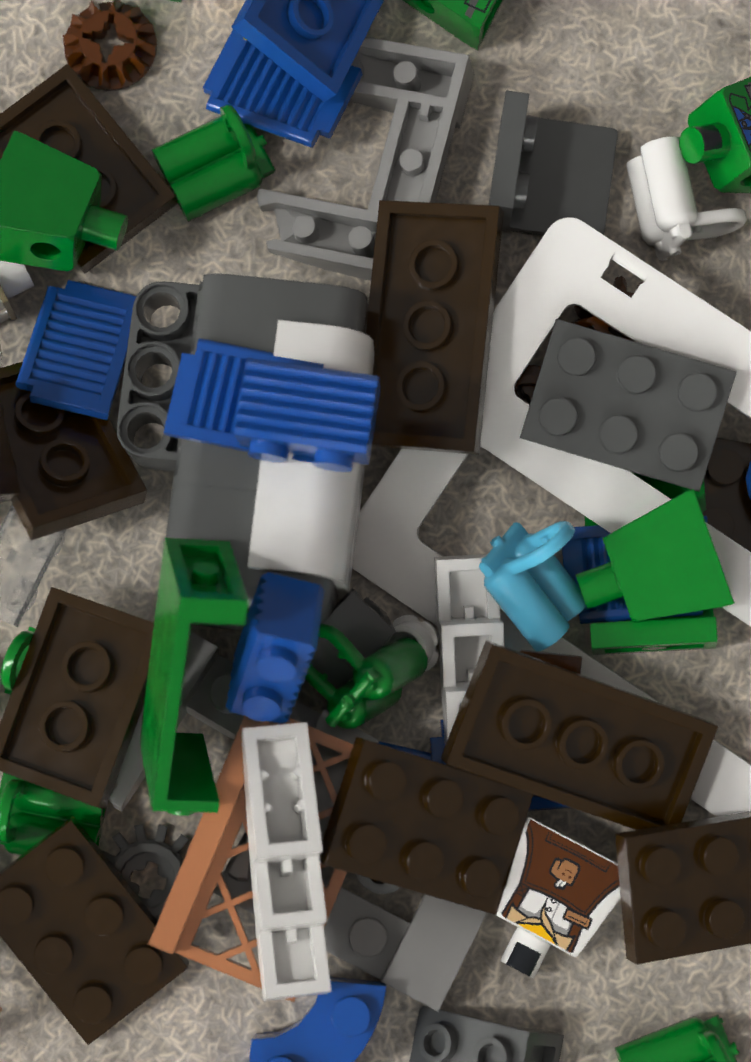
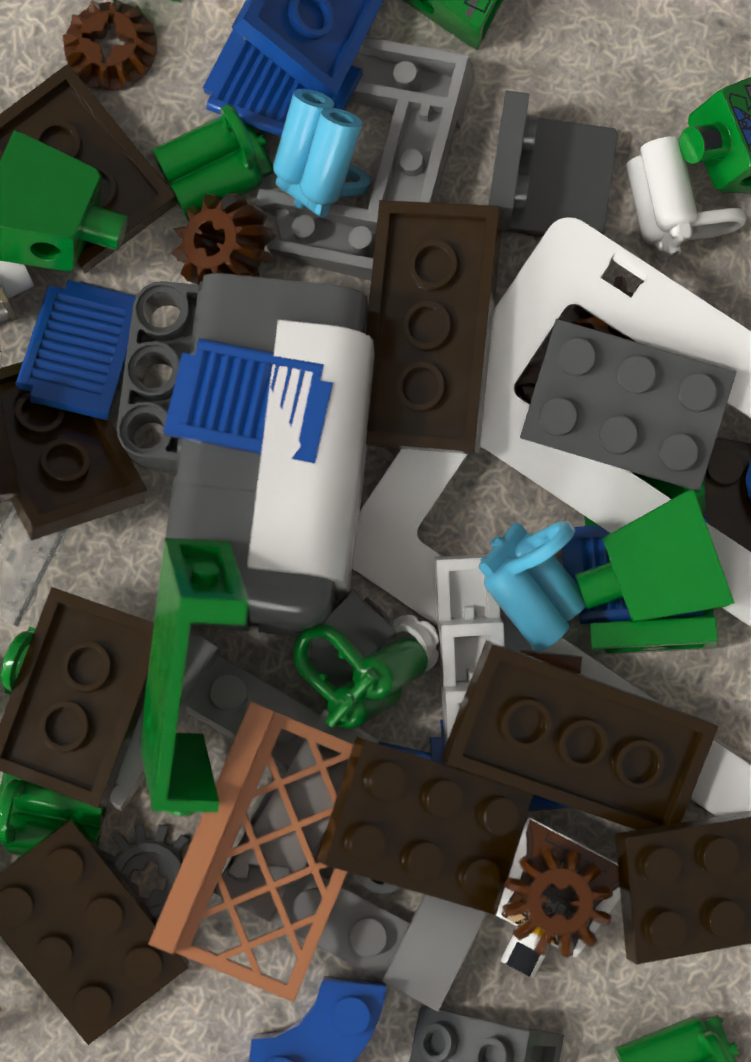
blue brick [225,572,324,724] -> none
blue brick [234,357,381,472] -> none
white slope [241,722,331,1001] -> none
none -> reddish brown gear [172,193,277,285]
none -> medium azure piece [273,89,372,218]
none -> reddish brown gear [502,846,613,957]

